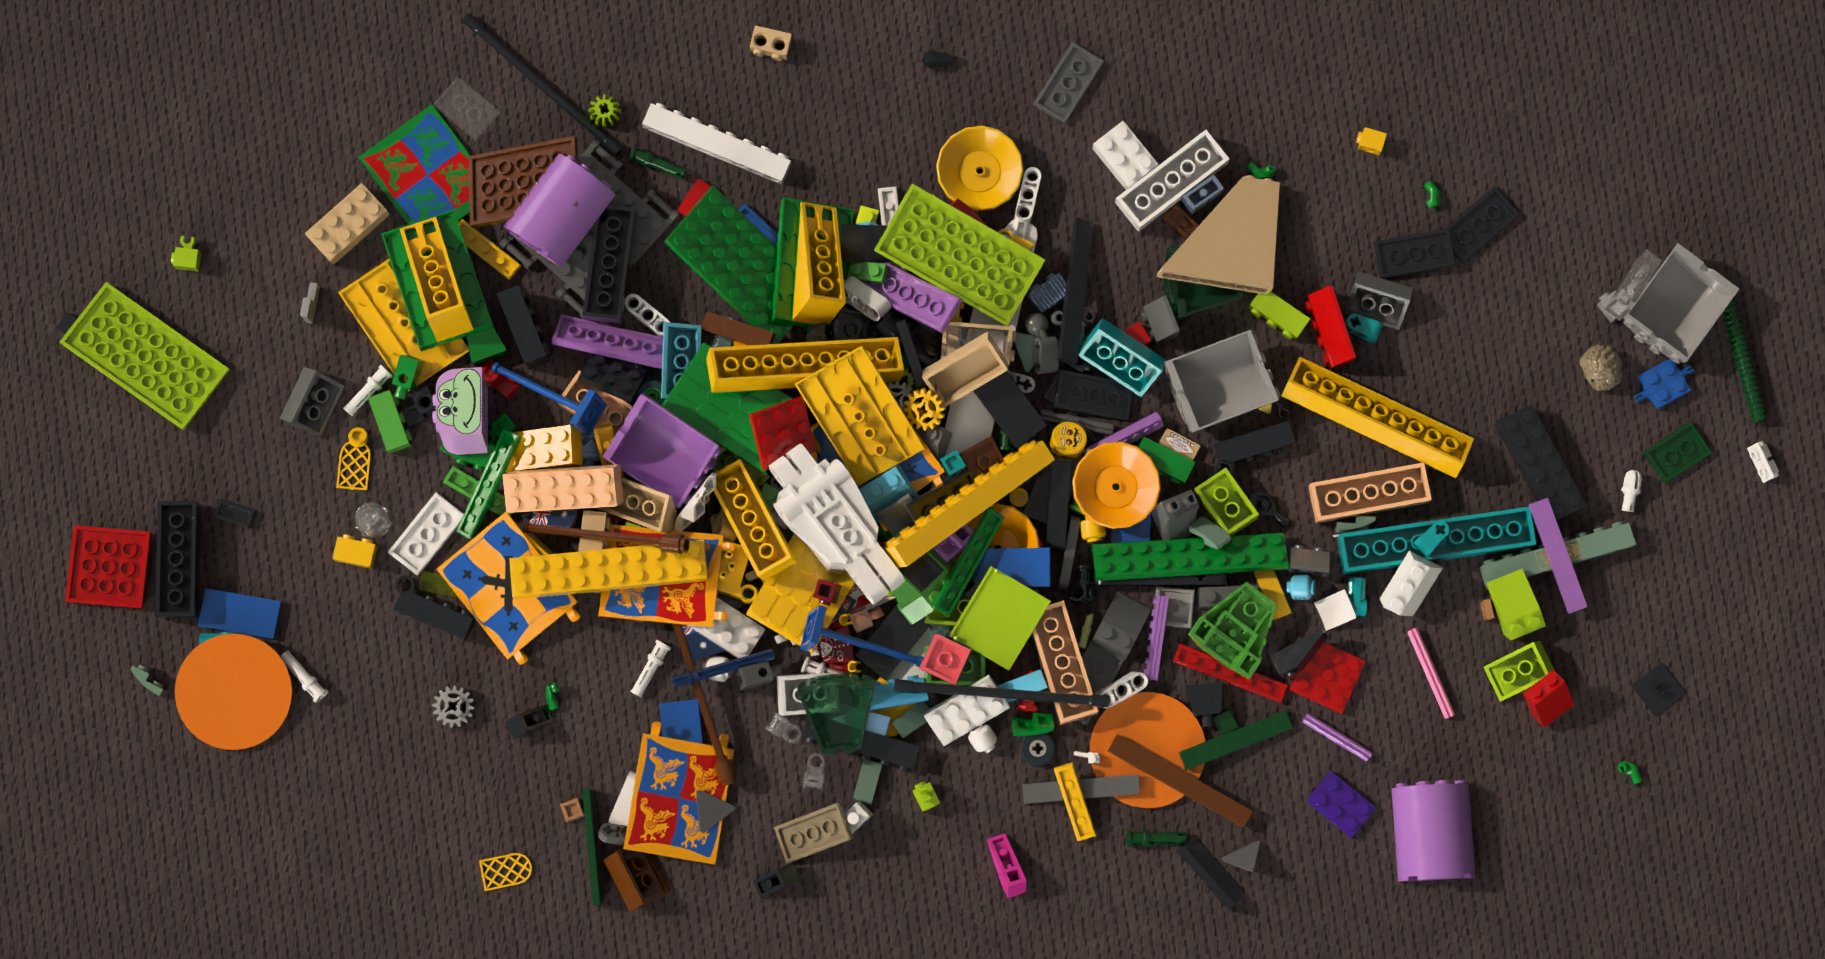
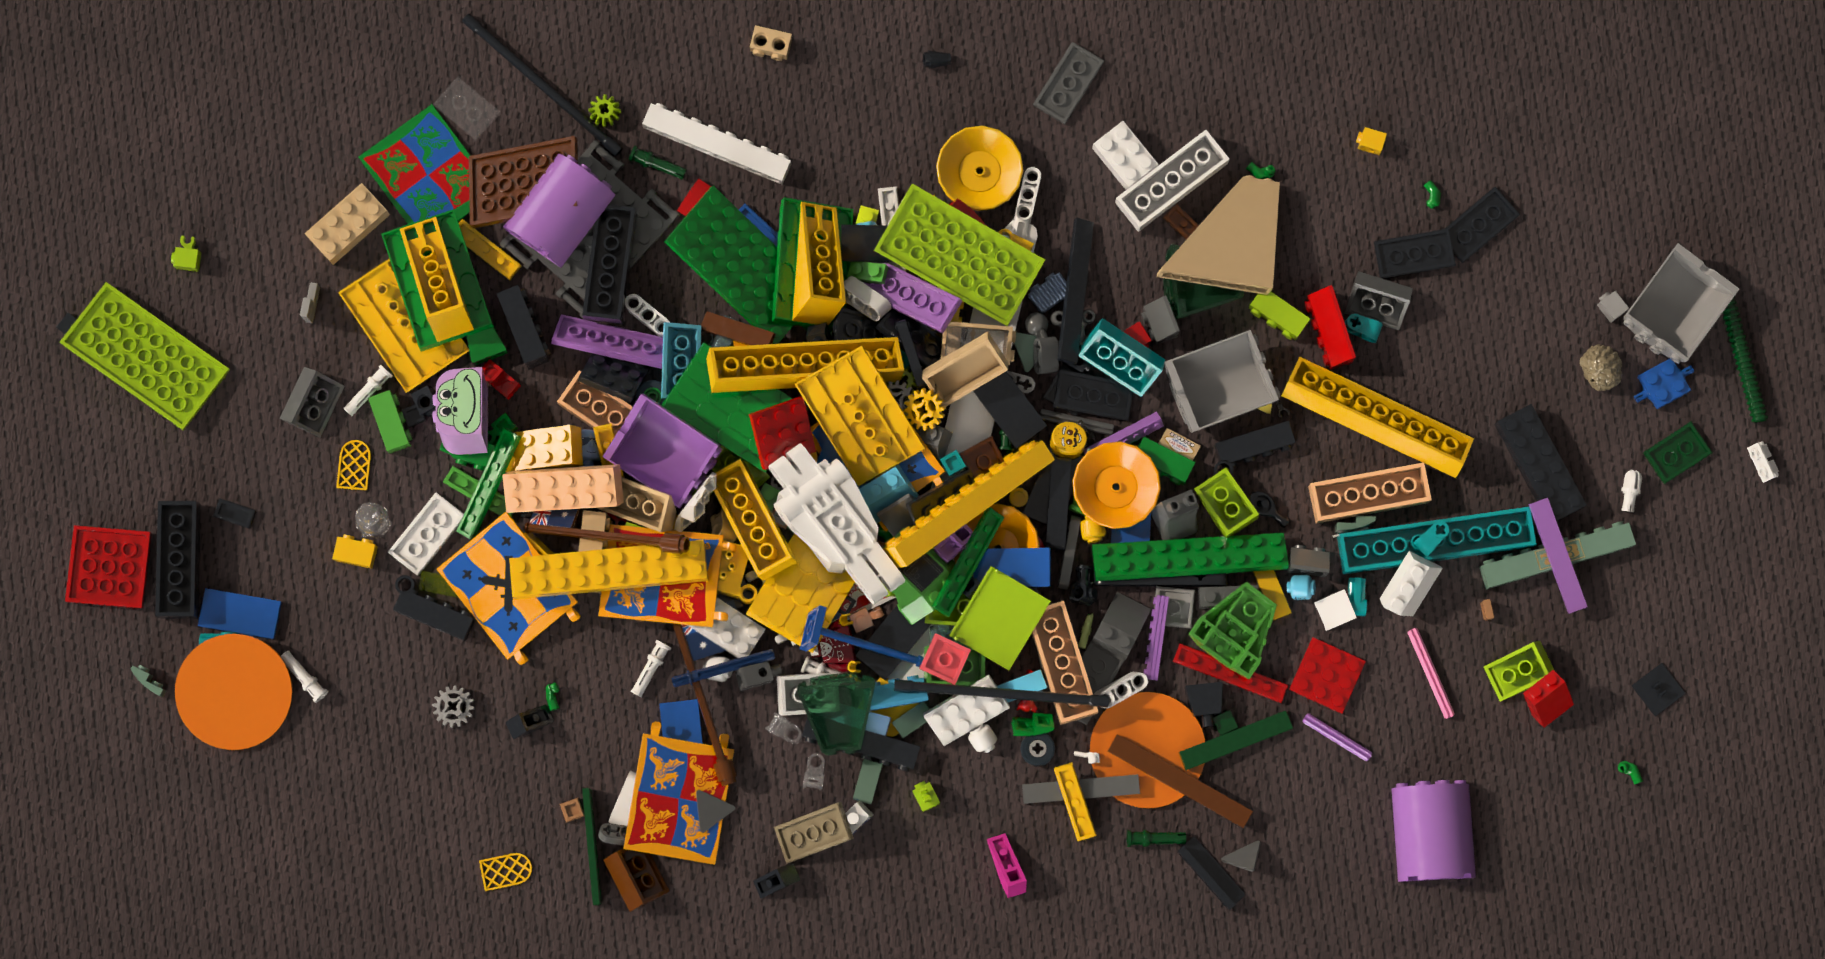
yellow tile [348,427,368,447] -> none
green torso [392,355,425,400] -> none
blue tile [491,362,607,437] -> none
dark red brick [813,579,842,606] -> none
sand blue brick [1181,175,1223,214] -> none
sand green slope [1188,516,1231,550] -> none
black slope [1271,630,1328,680] -> none
dark purple plate [1306,771,1376,838] -> none
lime slope [1486,568,1546,641] -> none
clear brick [1605,249,1662,321] -> none

